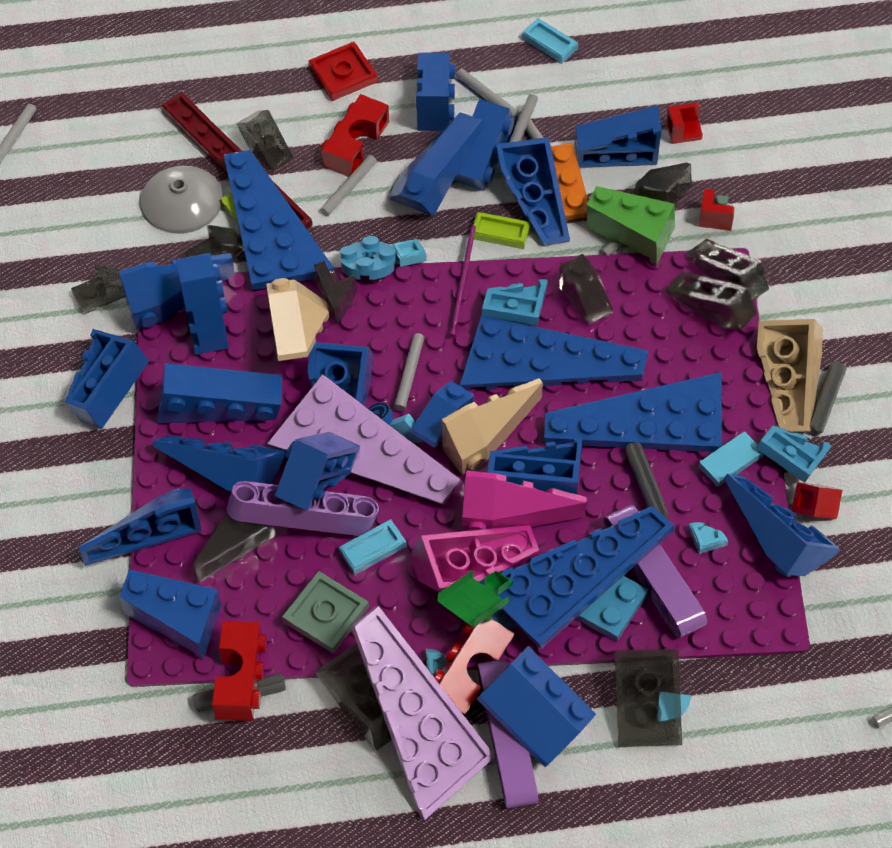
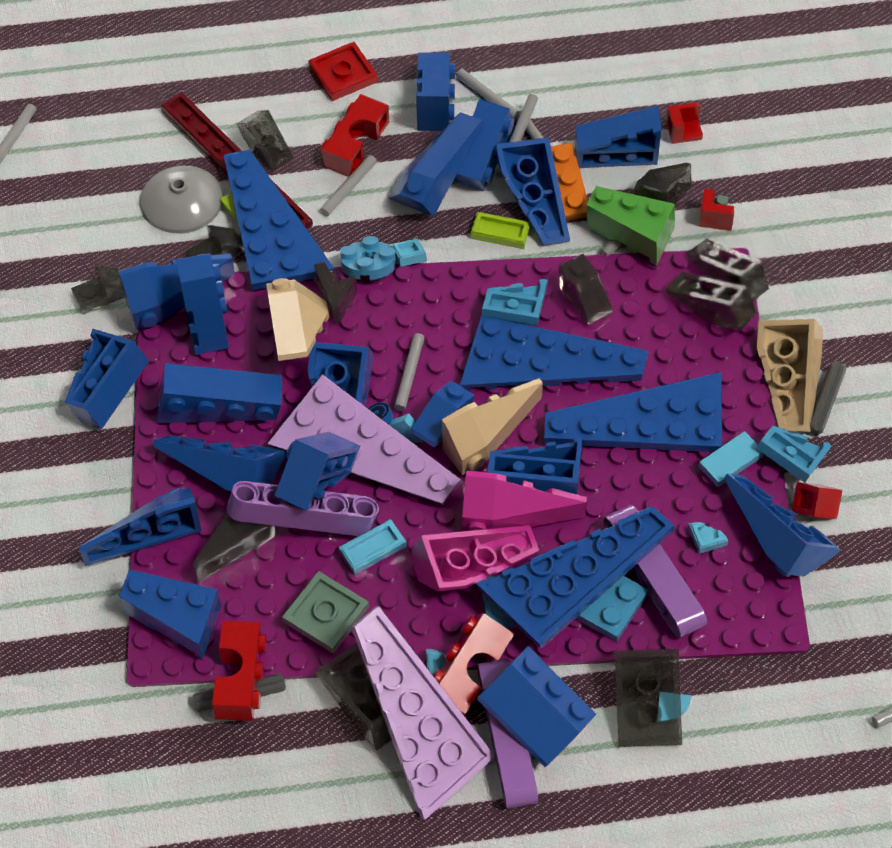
green piece [438,570,513,627] -> none
magenta piece [450,225,476,337] -> none
medium azure tile [522,18,578,64] -> none
dark grey axle [625,442,668,518] -> none

